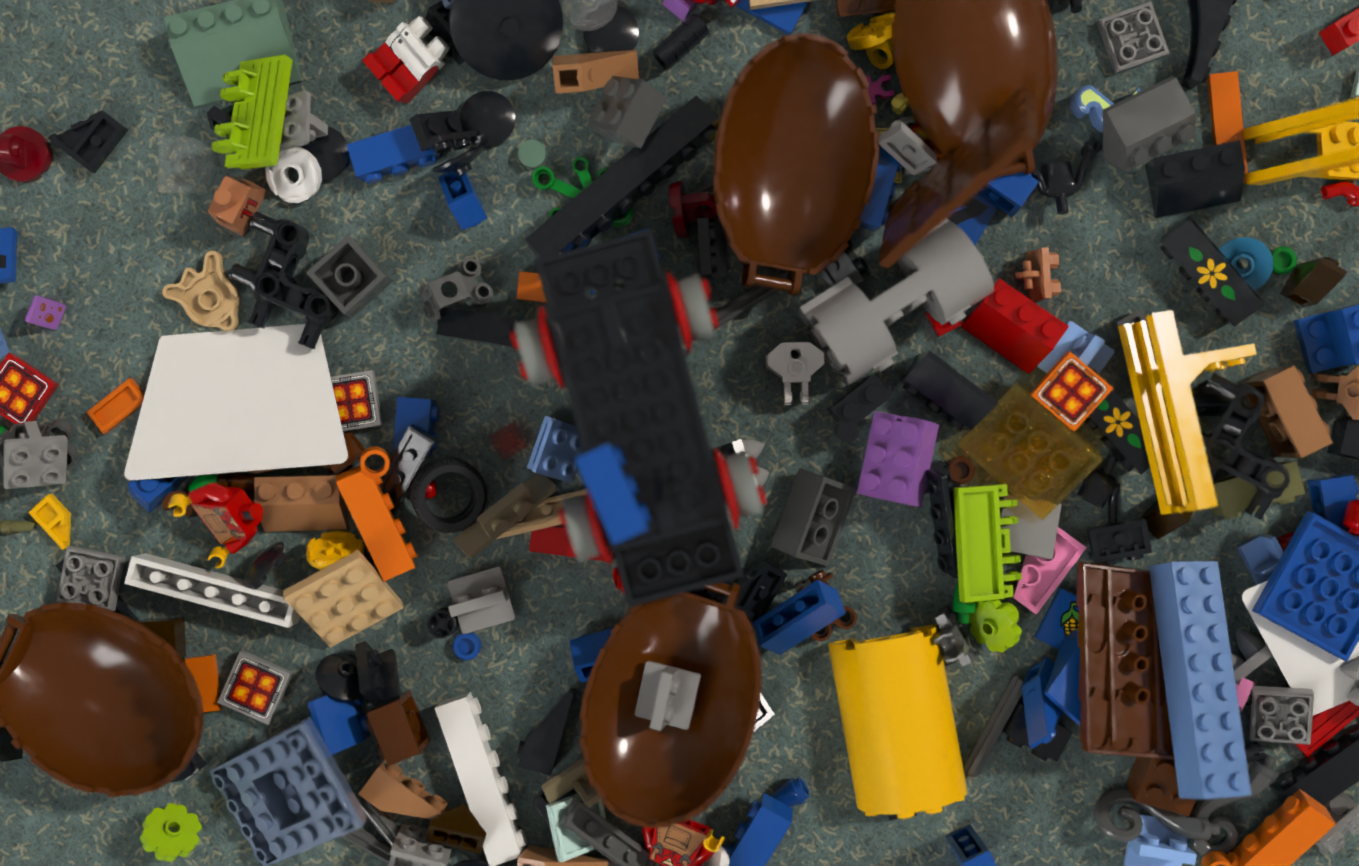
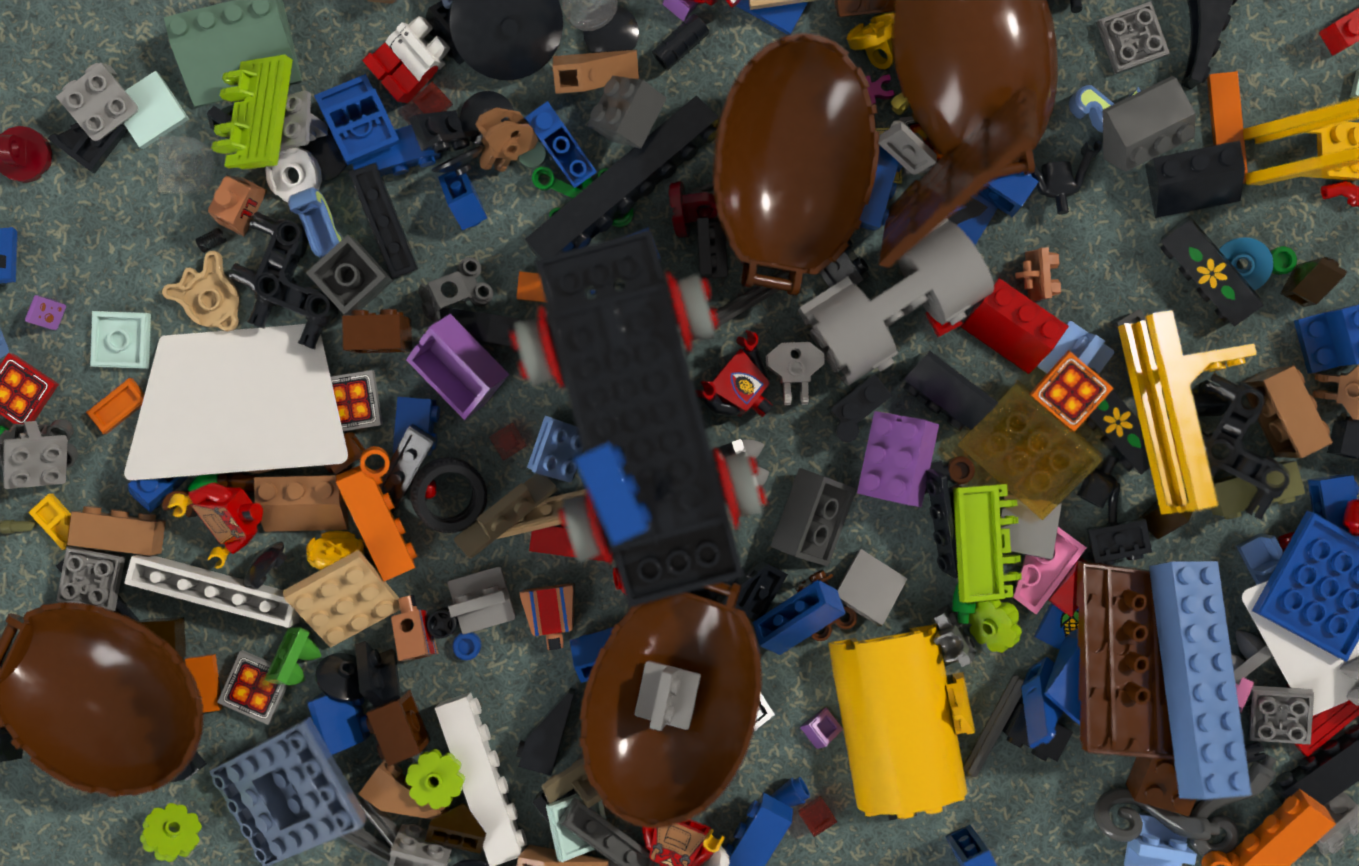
none -> light grey bracket [56,62,138,141]
none -> medium nougat brick [67,506,166,556]
none -> light aqua tile [90,311,151,369]
none -> light aqua tile [124,71,189,149]
none -> black piece [195,228,226,253]
none -> bright green tile [264,627,321,685]
none -> medium blue animal [288,187,342,258]
none -> blue bracket [314,74,400,165]
none -> reddish brown brick [342,309,412,354]
none -> black tile [348,162,419,278]
none -> nougat torso [391,595,439,661]
none -> lime plant [405,749,465,810]
none -> medium lavender piece [406,314,509,420]
none -> clear red plate [412,81,453,114]
none -> medium nougat hinge [476,108,539,172]
none -> torso [520,583,575,650]
none -> blue slope [524,101,597,188]
none -> torso [695,330,773,417]
none -> clear red plate [798,796,837,837]
none -> medium lavender slope [800,707,843,749]
none -> light grey tile [836,549,908,627]
none -> yellow slope [946,672,975,735]
none -> red slope [1048,557,1087,617]

